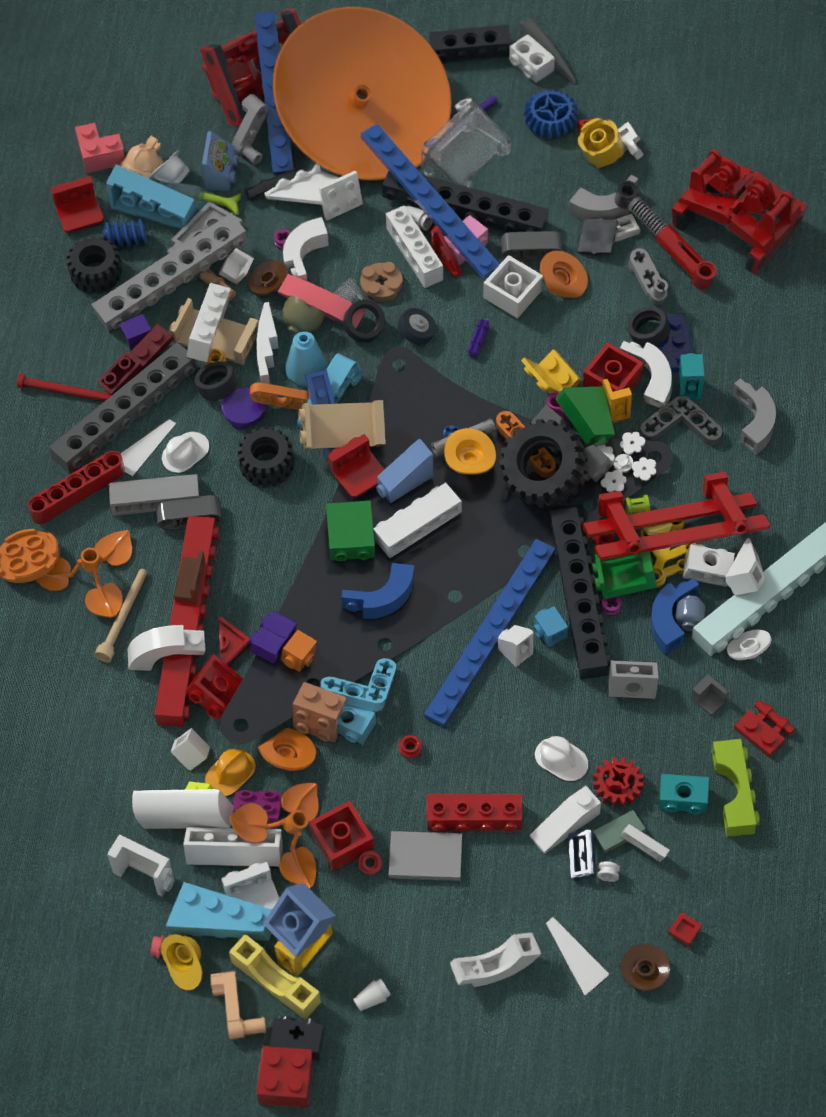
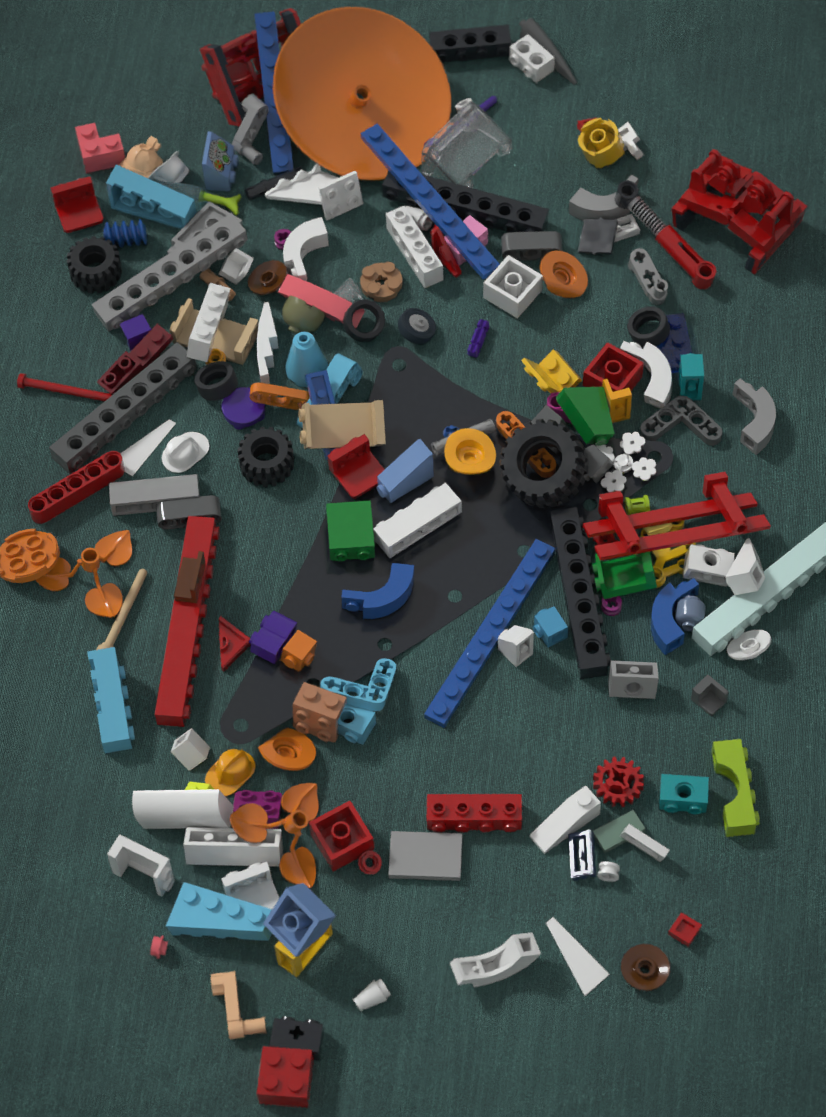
white arch [127,625,205,671] -> none
yellow piece [161,934,202,990] -> none
red plate [185,654,243,720] -> none
light yellow arch [229,934,321,1020] -> none
red plate [399,735,422,758] -> none
blue gear [524,89,579,139] -> none
white piece [535,736,588,781] -> none
red plate [734,700,796,758] -> none
none -> medium azure wedge [87,647,135,753]

